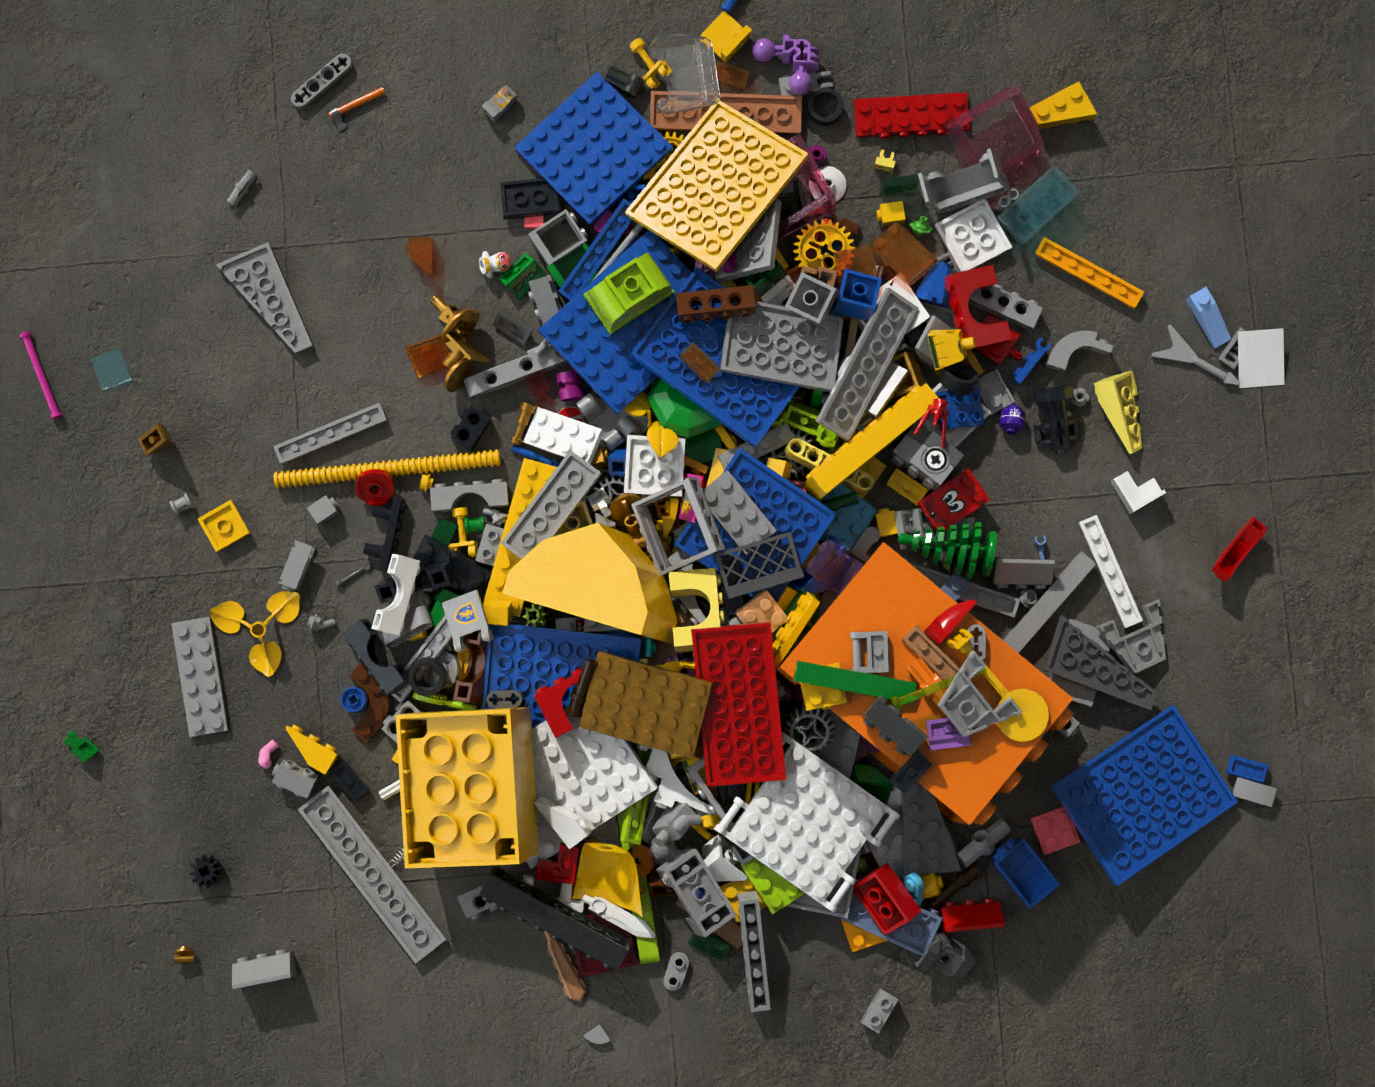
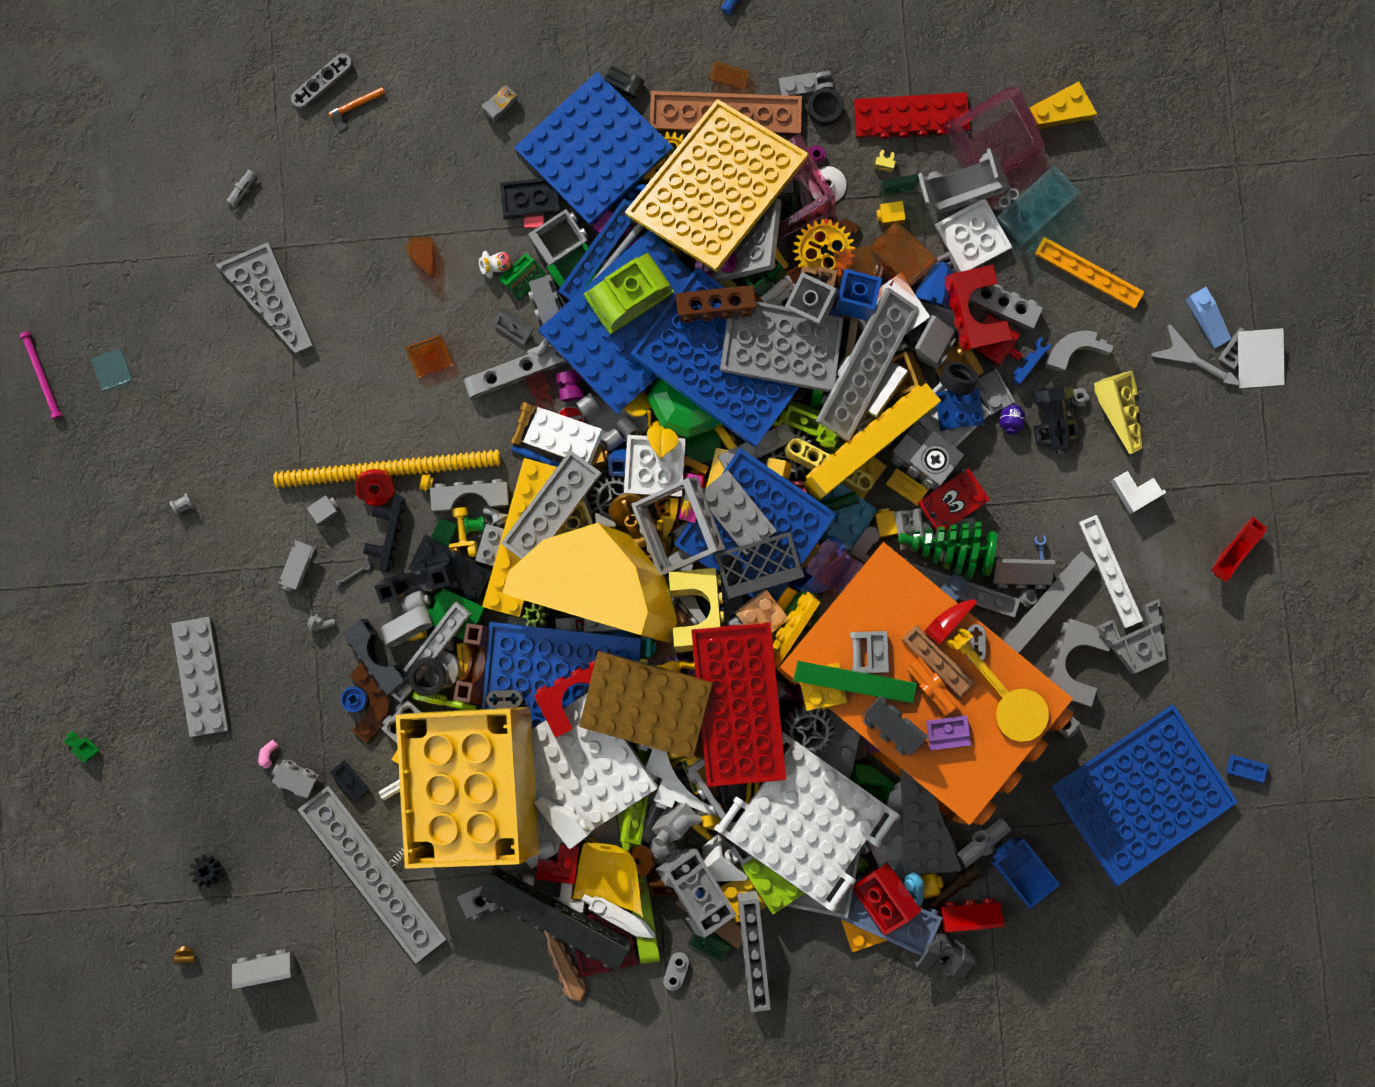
pearl gold slope [138,423,174,456] -> none
yellow plate [198,500,251,552] -> none
yellow plant [209,591,300,677] -> none
light grey plate [273,403,387,465] -> none
yellow slope [286,724,340,775] -> none
white arch [371,554,420,636] -> none
pearl gold piece [430,294,489,393] -> none
light grey flag [442,590,494,652] -> none
black brick [450,406,492,452] -> none
yellow brick [483,599,512,626] -> none
dark brown pin [565,658,598,718] -> none
light grey tile [584,1024,611,1044] -> none
white plate [587,488,612,518] -> none
yellow bar [629,38,672,89] -> none
clear windscreen [648,31,720,114] -> none
clear orange plate [679,342,721,384] -> none
yellow bracket [699,11,752,63] -> none
medium lavender piece [752,34,820,96] -> none
light grey brick [860,988,898,1034] -> none
black plate [889,750,933,794] -> none
clear neon green bar [891,667,987,710] -> none
bright green plant [909,216,932,236] -> none
red plant [914,398,949,449] -> none
yellow torso [927,329,976,370] -> none
light grey wing [937,651,1022,737] -> none
coral plate [1030,807,1080,855] -> none
dark grey wing [1042,616,1157,711] -> none
light grey slope [1233,777,1278,807] -> none

